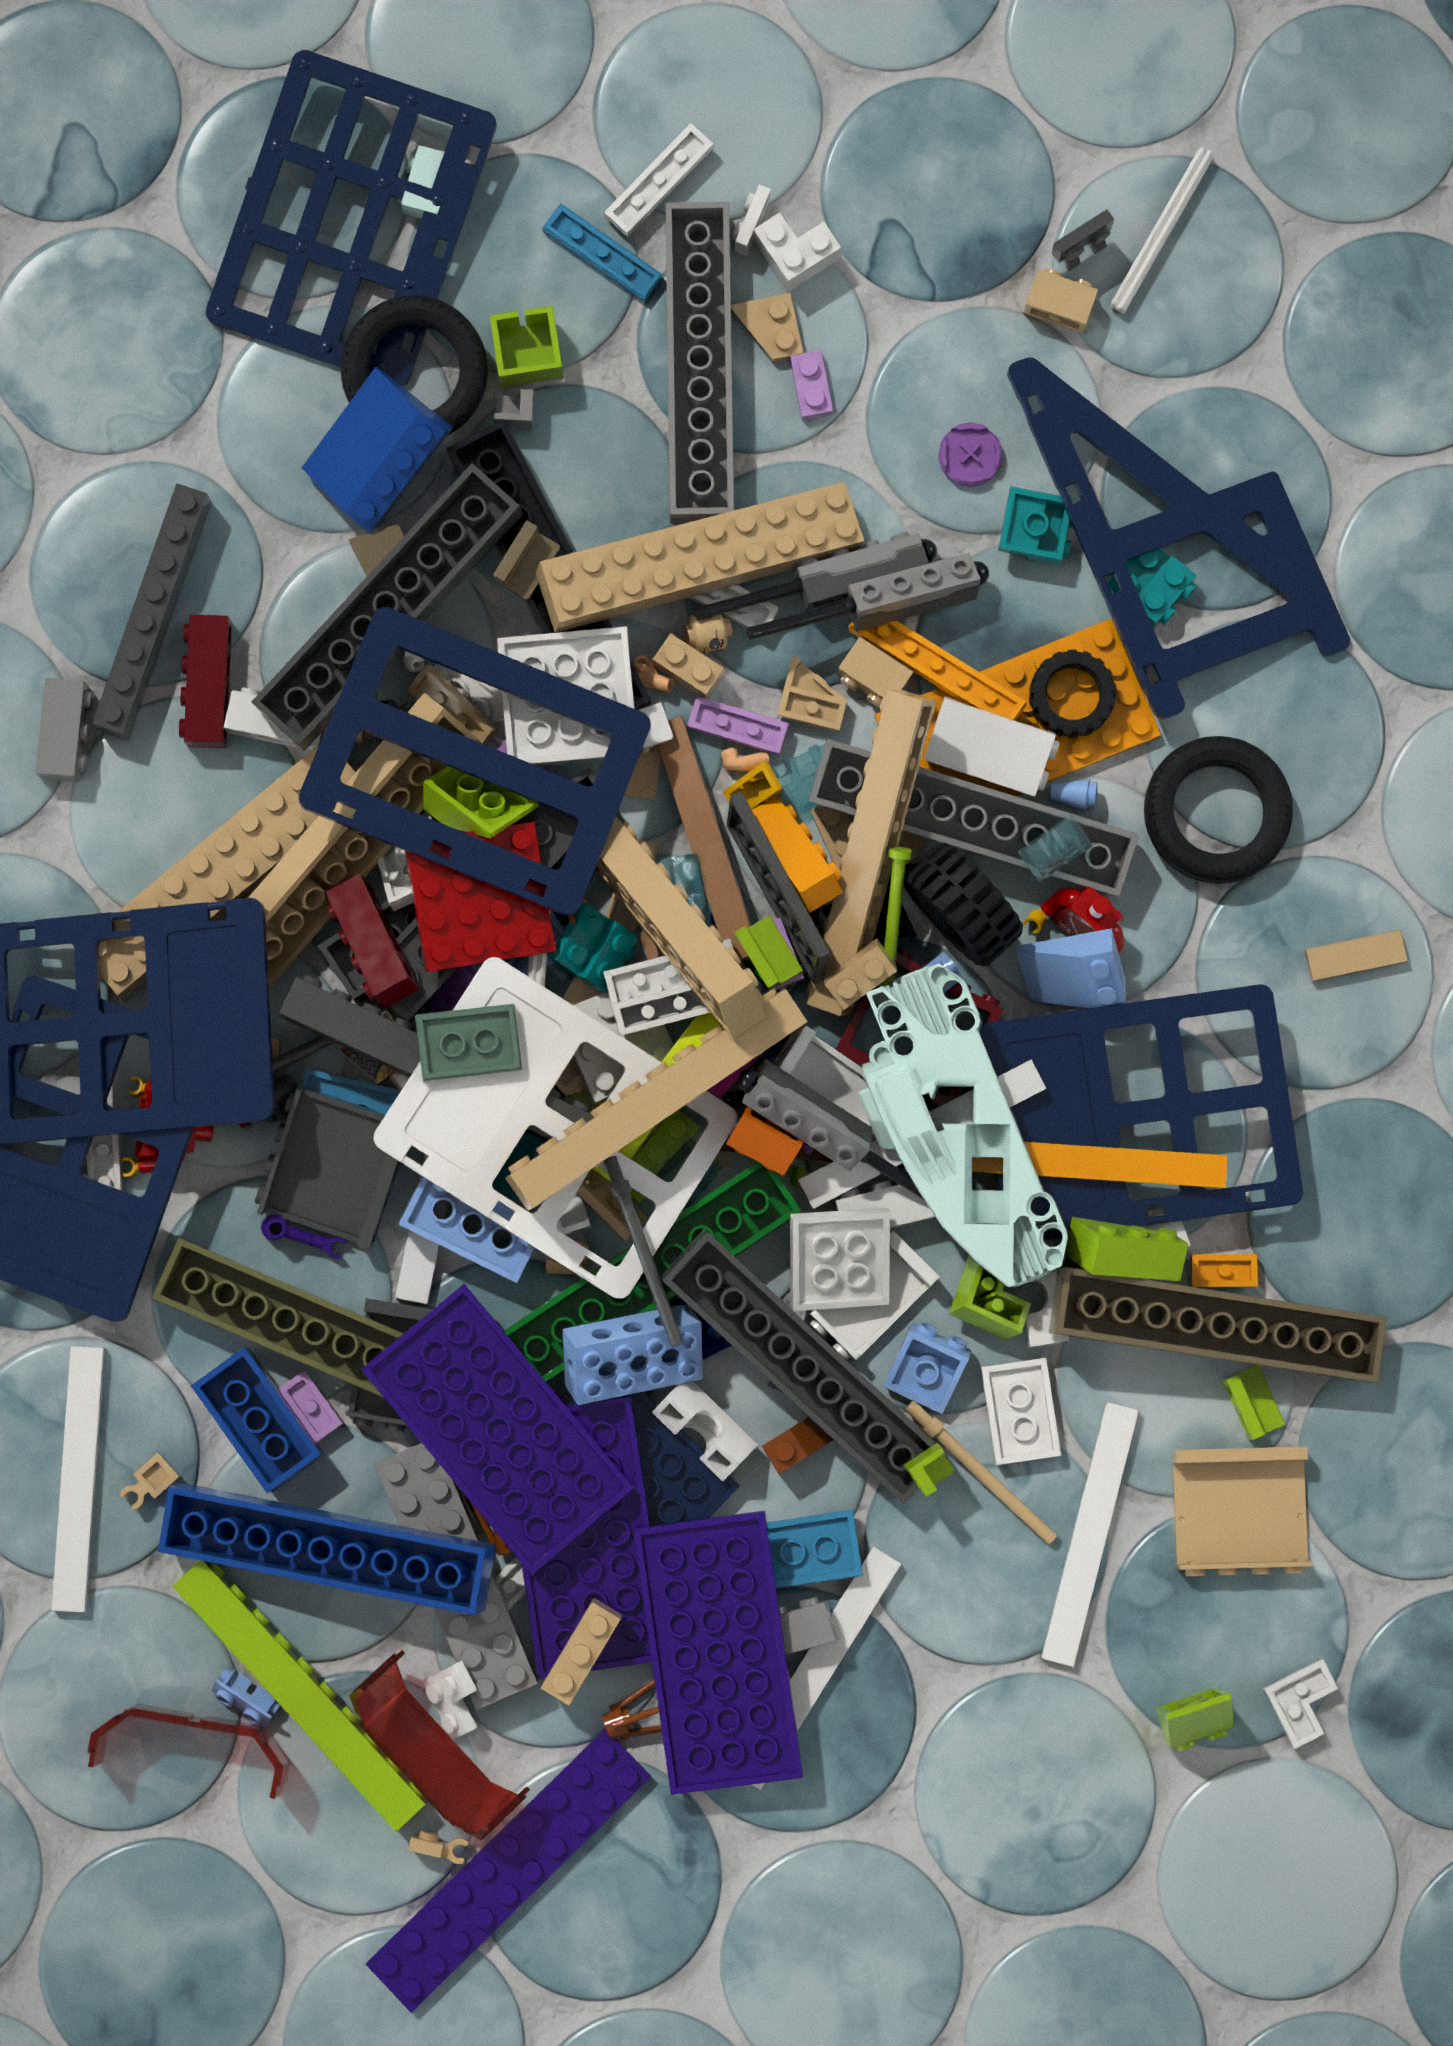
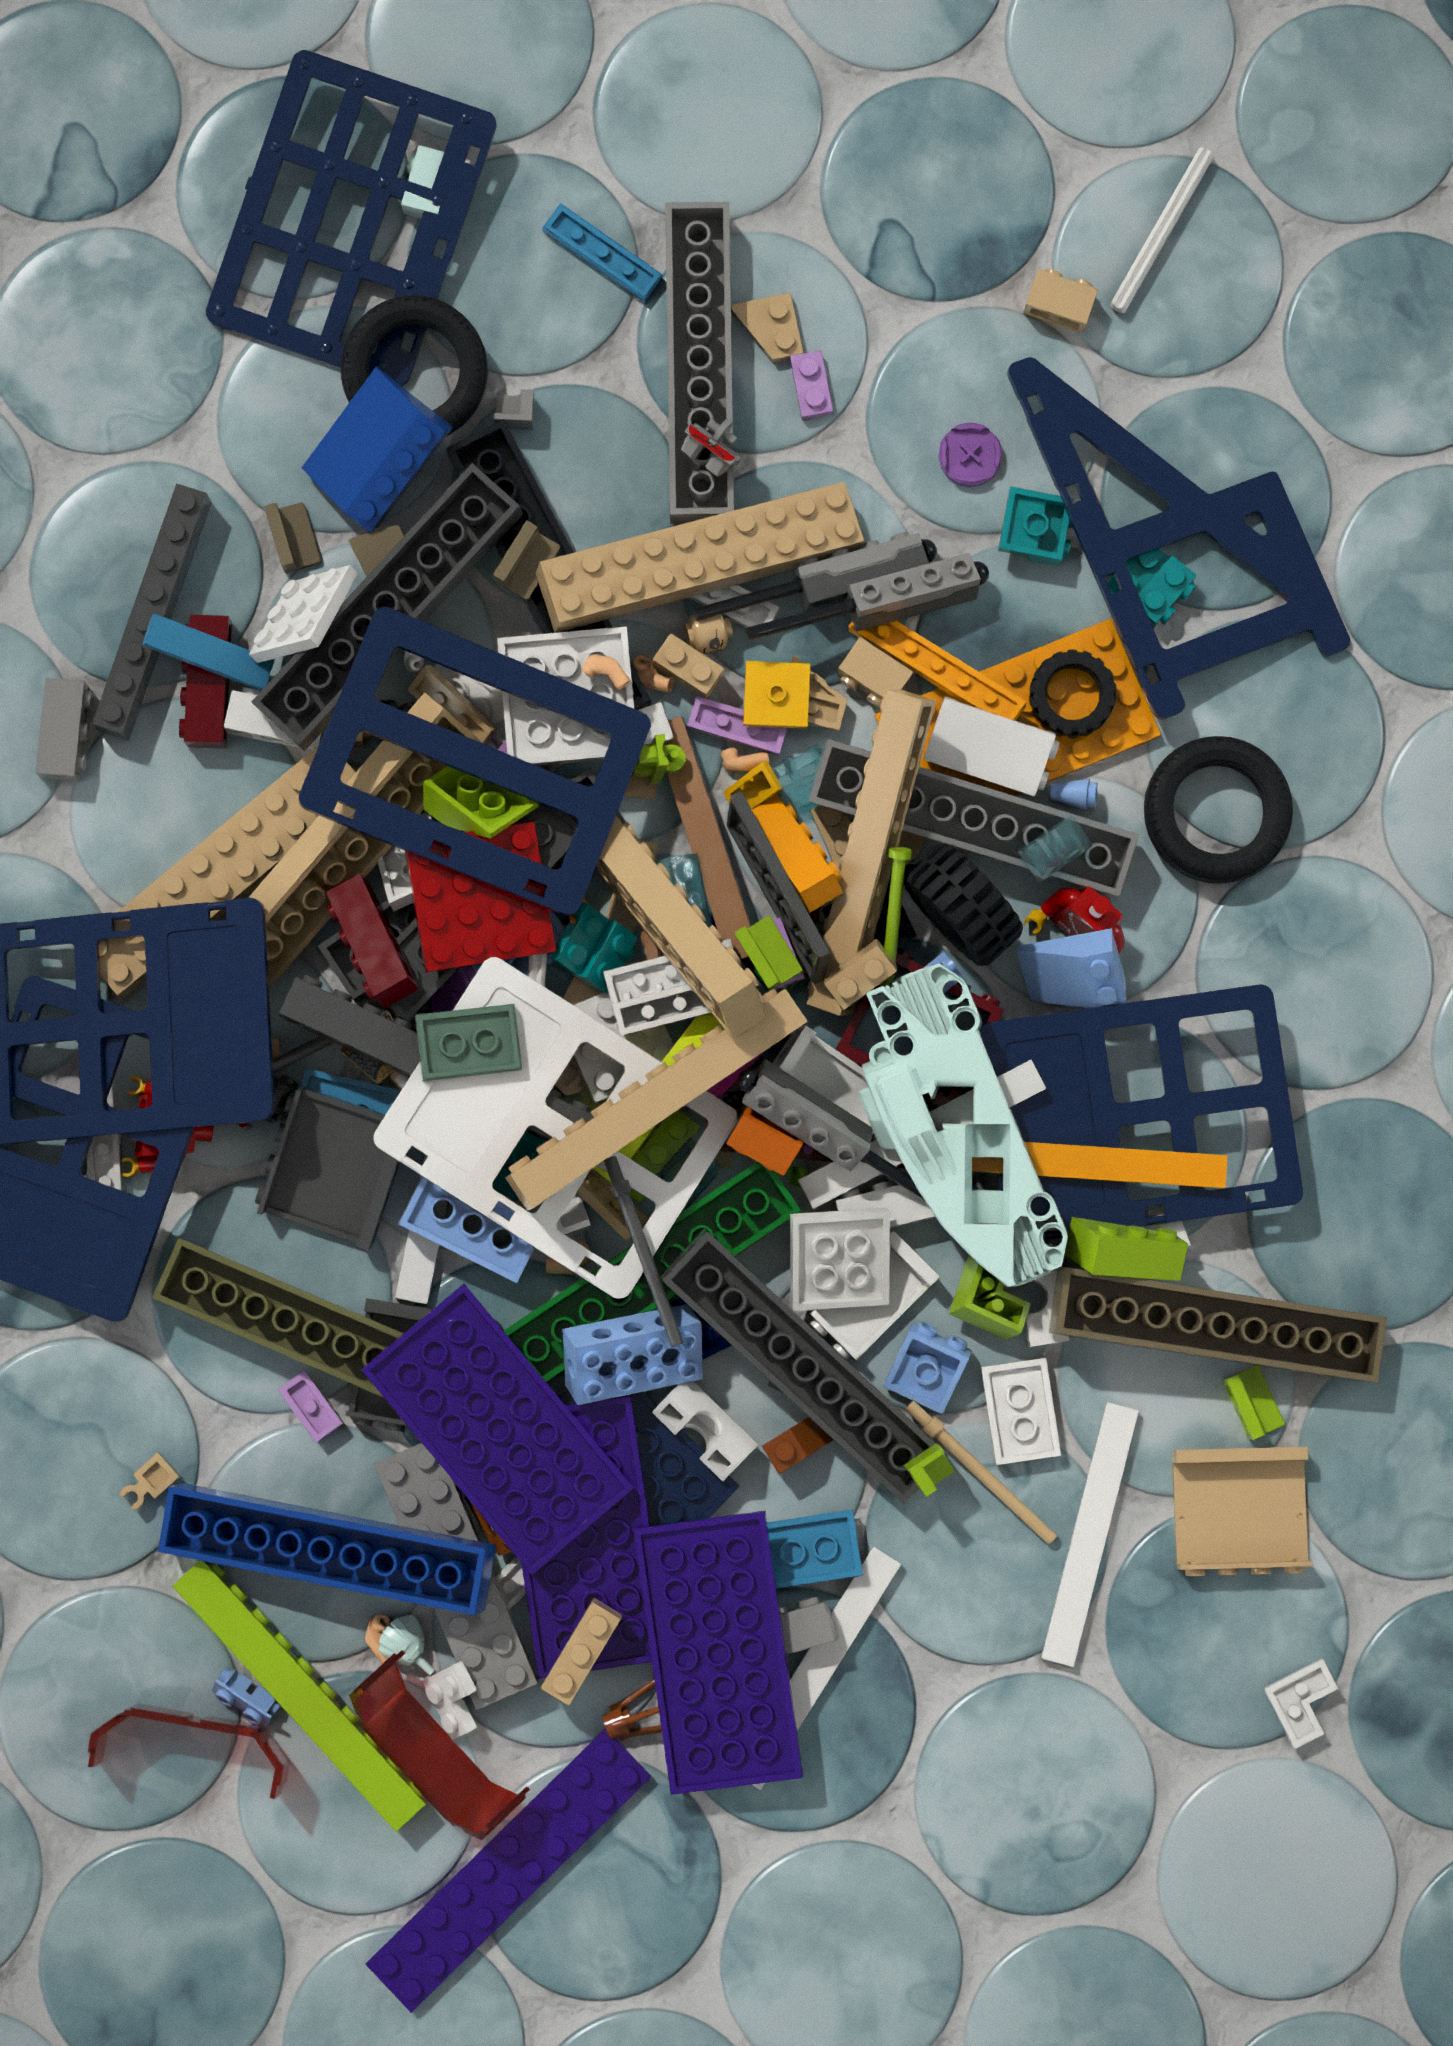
white tile [51,1346,105,1612] -> none
blue brick [191,1347,325,1494] -> none
dark purple brick [260,1214,347,1259] -> none
tan plate [408,1830,469,1864] -> none
lime piece [489,305,564,387] -> none
white plate [604,123,714,237] -> none
white plate [732,185,771,256] -> none
white brick [753,213,841,293] -> none
dark grey plate [1052,209,1114,271] -> none
lime slope [1154,1687,1234,1751] -> none
light orange plate [1190,1254,1258,1288] -> none
tan tile [1305,930,1408,982] -> none
none -> dark azure tile [142,613,274,691]
none -> white plate [249,565,358,663]
none -> dark tan panel [264,502,321,574]
none -> light nougat arm [365,1614,390,1665]
none -> light aqua piece [379,1614,436,1676]
none -> light nougat arm [582,654,631,690]
none -> lime hips [632,734,686,785]
none -> light grey hips [681,419,743,477]
none -> yellow plate [743,661,810,729]

